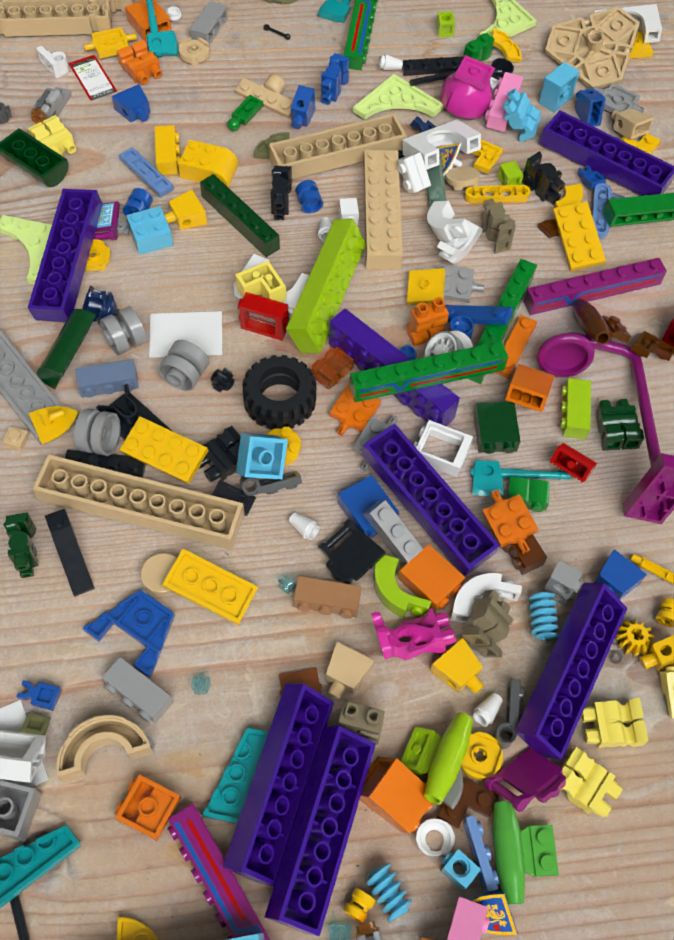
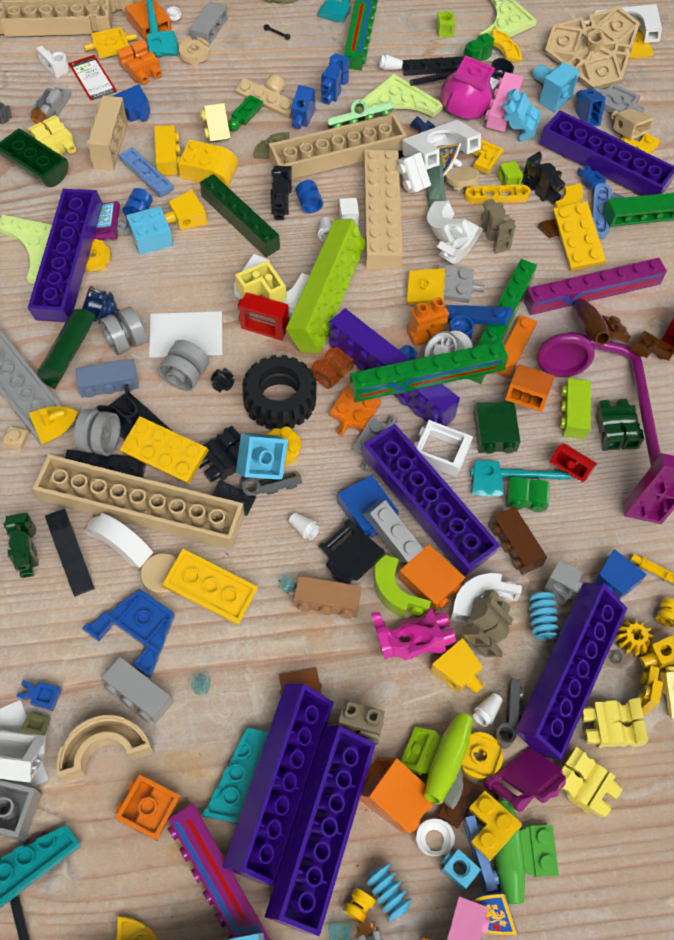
tan torso [325,642,375,700] -> none
orange plate [482,490,539,554] -> none
none -> white arch [84,513,153,568]
none -> tan brick [87,96,128,171]
none -> light yellow brick [200,103,230,142]
none -> plate [327,99,394,129]
none -> yellow plate [469,791,522,861]
none -> medium azure brick [533,65,553,84]
none -> yellow plate [637,666,663,716]

